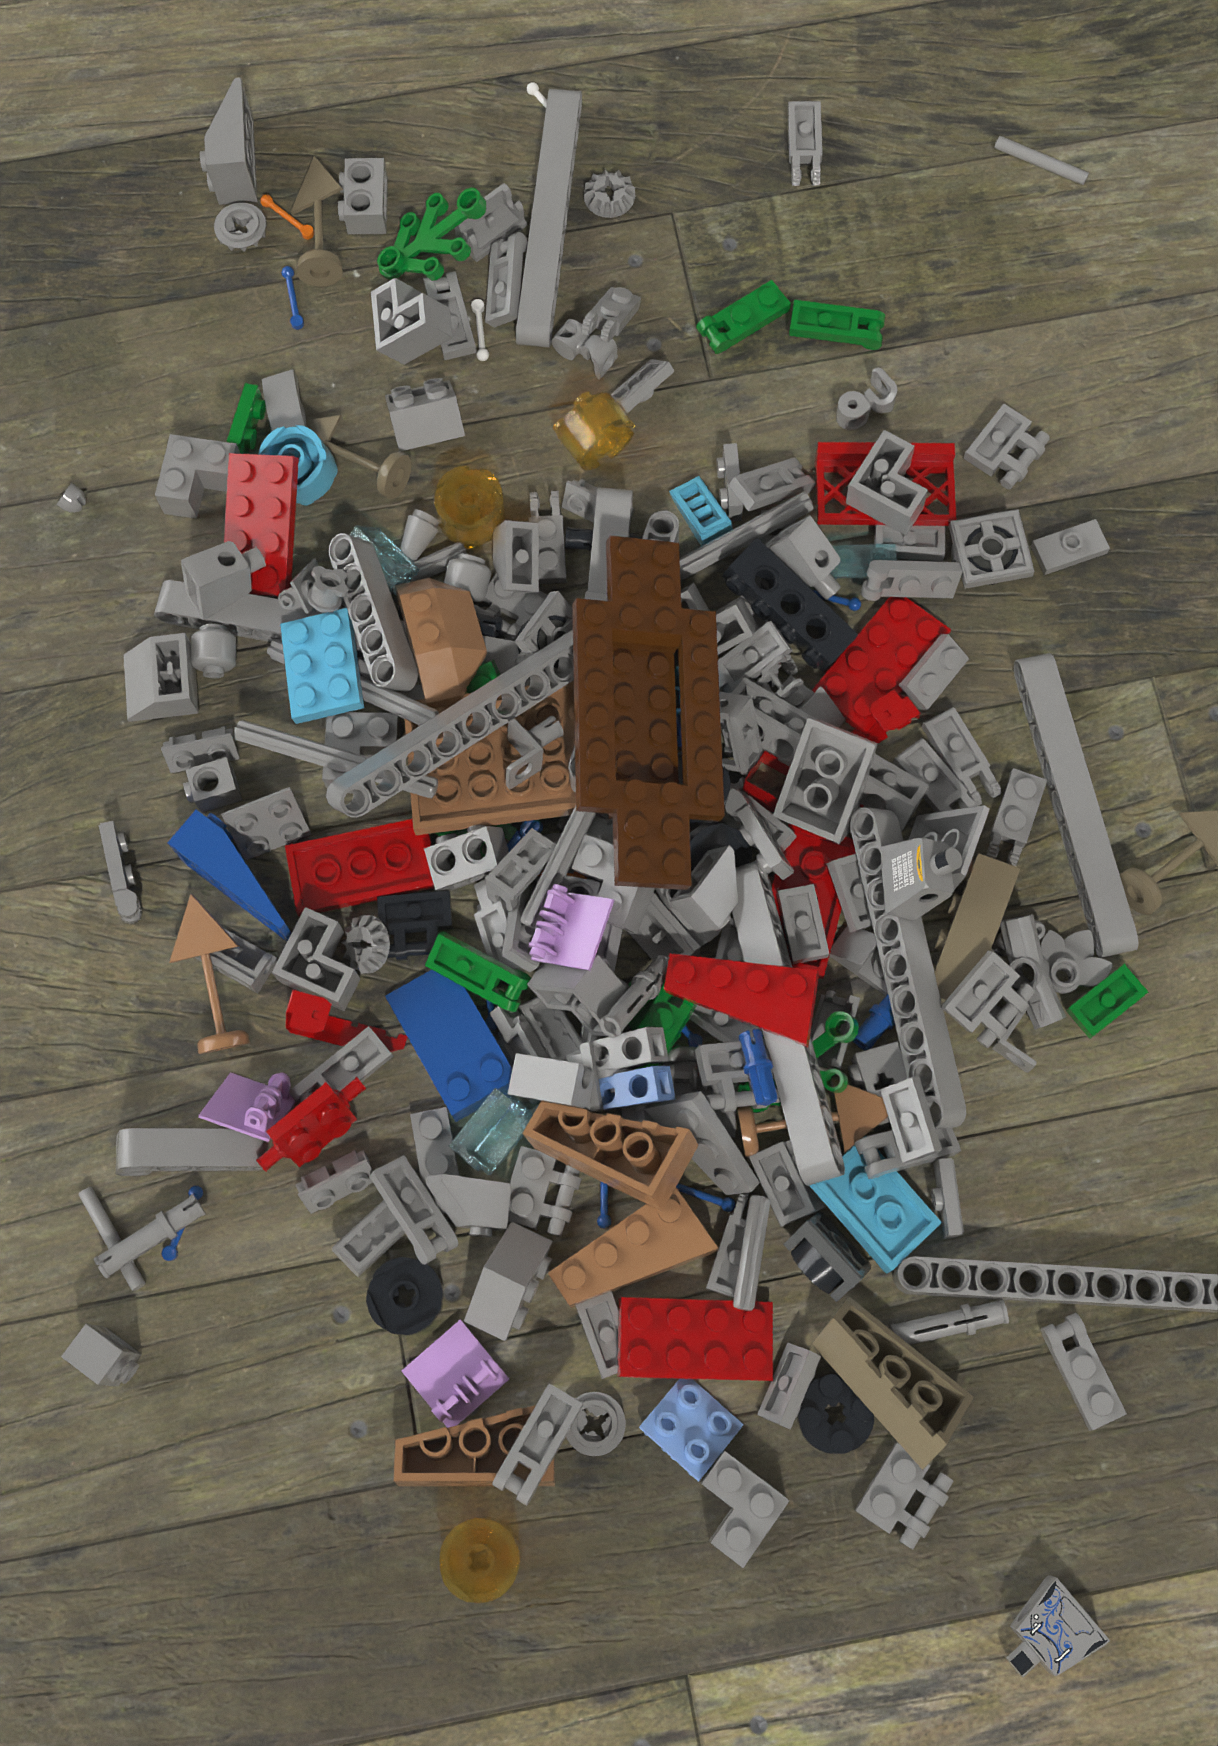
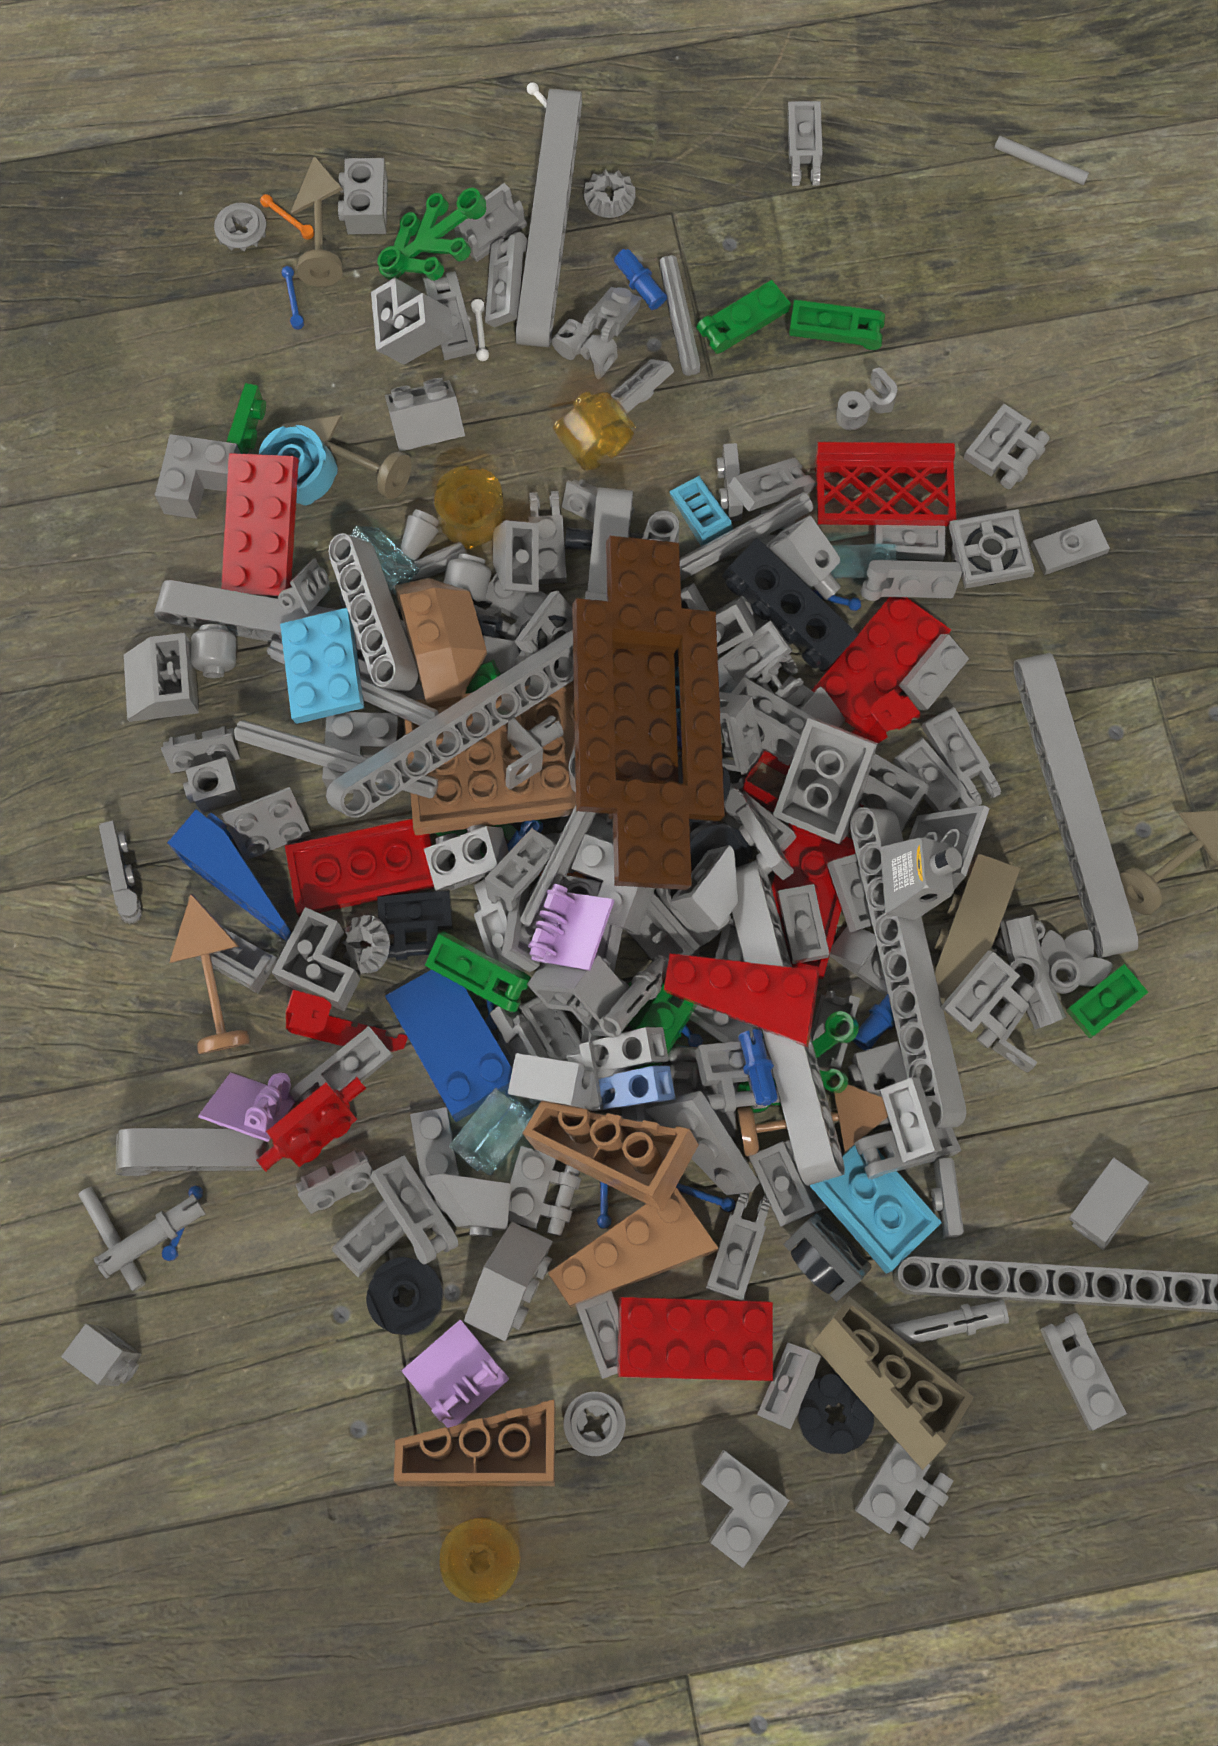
light grey hinge [56,482,86,513] -> none
light grey torso [181,541,266,620] -> none
light grey slope [200,77,258,205] -> none
light grey slope [262,369,307,431] -> none
light grey brick [307,566,348,612] -> none
light grey plate [492,1384,583,1506] -> none
light blue hinge [639,1379,744,1482] -> none
light grey axle [733,1195,771,1311] -> none
light grey brick [846,430,928,535] -> none
light grey hinge [986,768,1047,866] -> none
light grey torso [1006,1575,1110,1677] -> none
none -> blue axle [614,249,667,310]
none -> light grey axle [659,255,701,376]
none -> light grey hinge [1069,1157,1149,1250]

